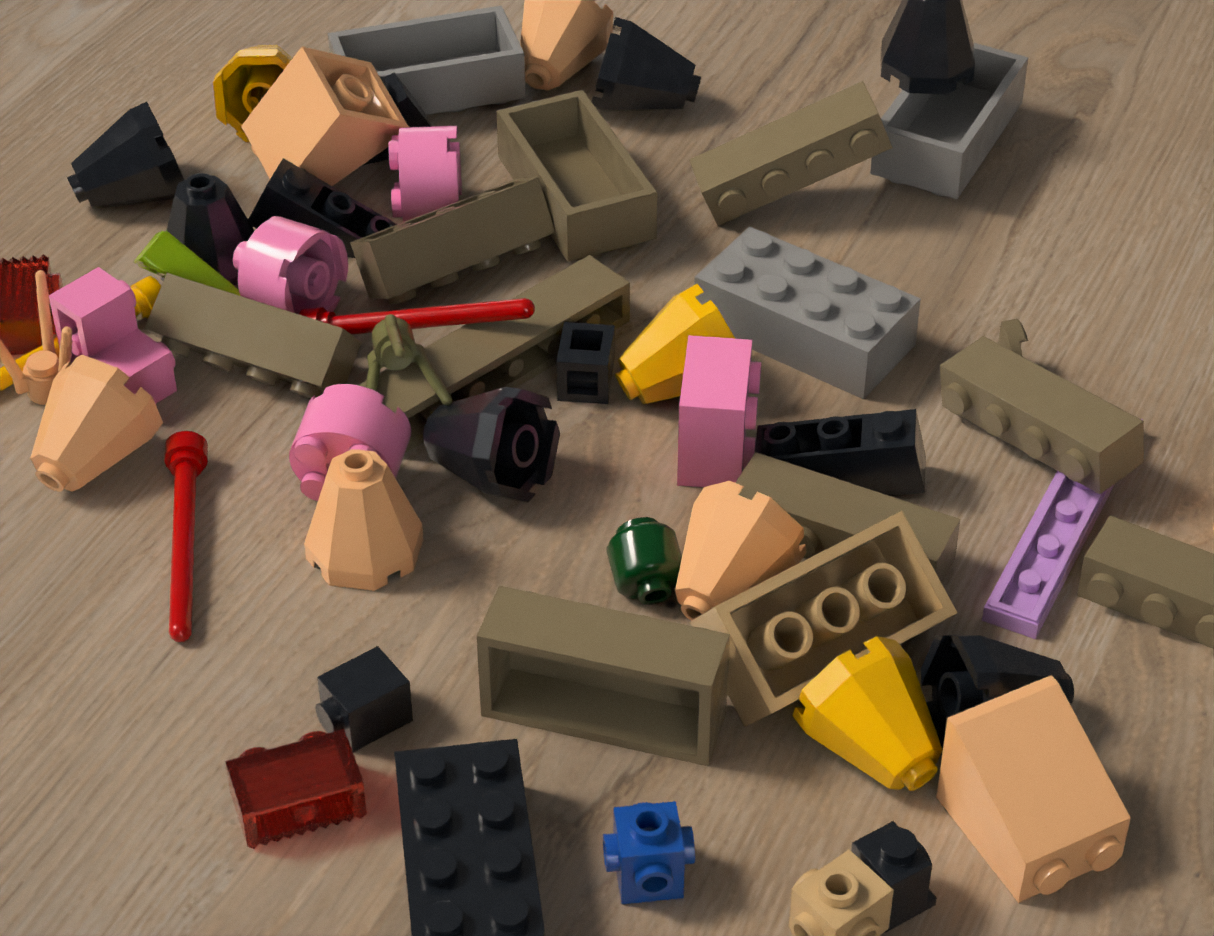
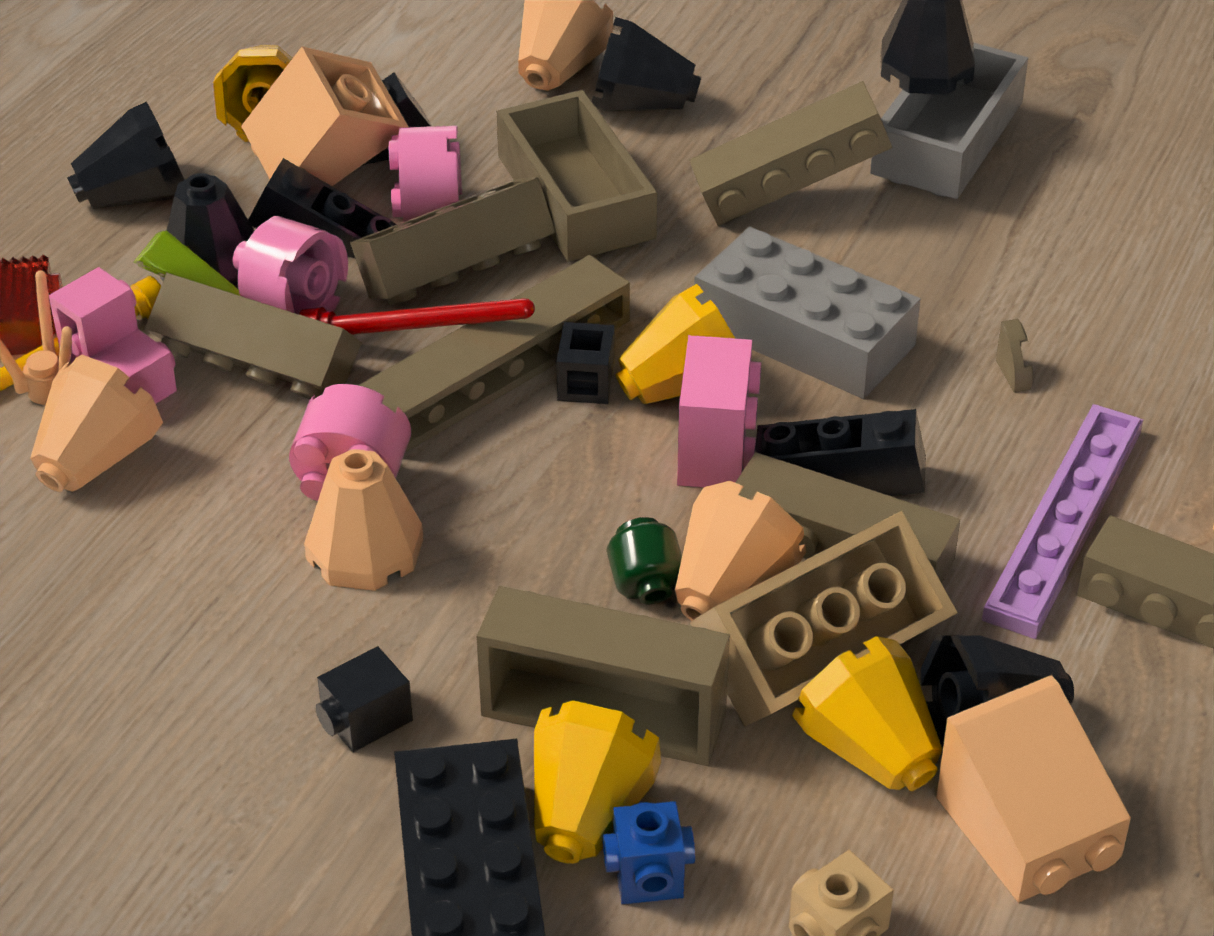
red piece [164,431,208,642] -> none
clear red brick [225,729,367,849] -> none
light grey piece [328,5,526,115] -> none
olive plant [366,314,452,406] -> none
black cone [423,387,560,502] -> none
black brick [851,821,937,933] -> none
dark tan brick [940,336,1144,494] -> none
none -> yellow cone [534,700,661,864]

